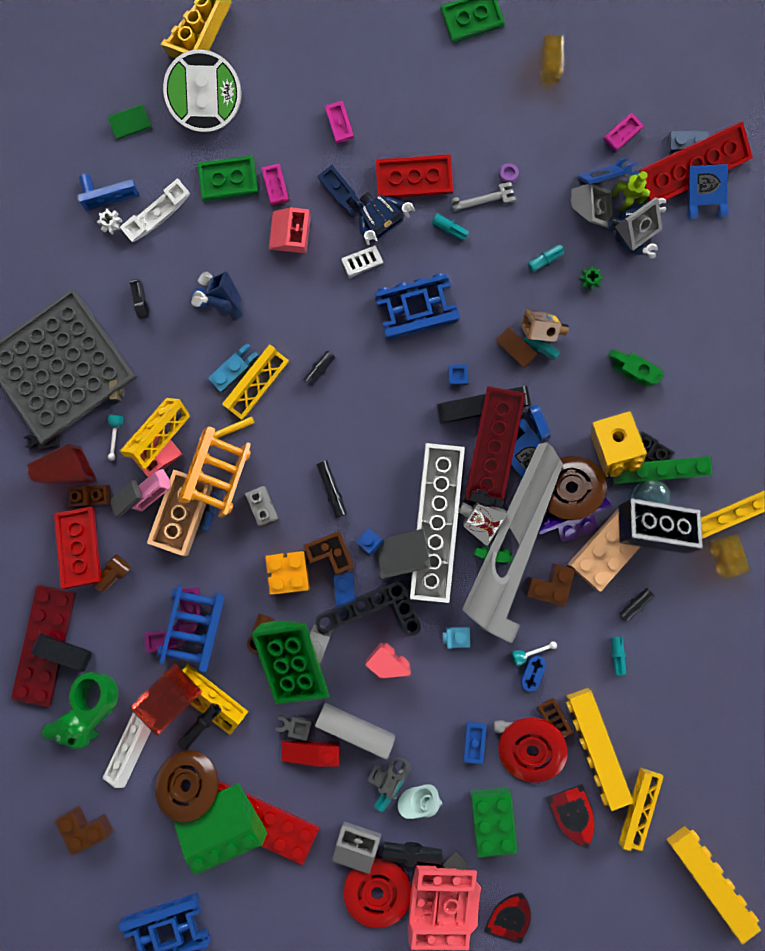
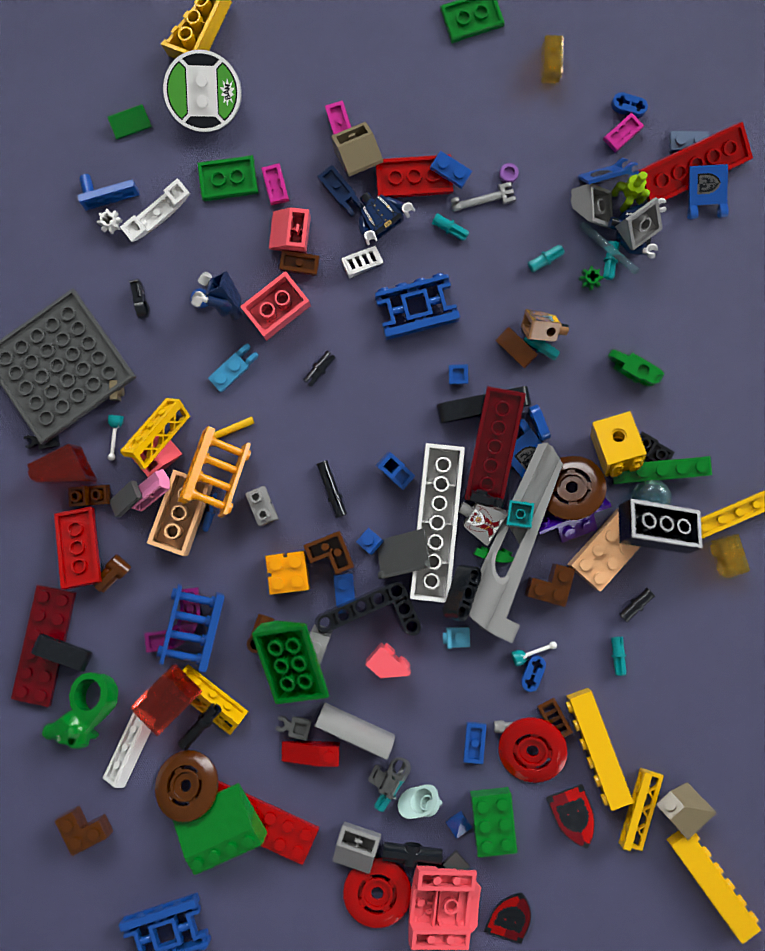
yellow fence [222,344,289,420] -> none
none -> coral brick [240,271,311,341]
none -> reddish brown plate [279,250,320,276]
none -> dark tan slope [331,121,384,176]
none -> blue brick [375,451,416,490]
none -> blue plate [430,151,472,189]
none -> black beam [443,565,482,621]
none -> blue slope [445,811,472,839]
none -> teal piece [506,500,534,529]
none -> clear light blue bar [580,222,640,275]
none -> teal axle [603,241,620,280]
none -> blue beam [611,92,648,118]
none -> dark tan slope [656,782,717,840]

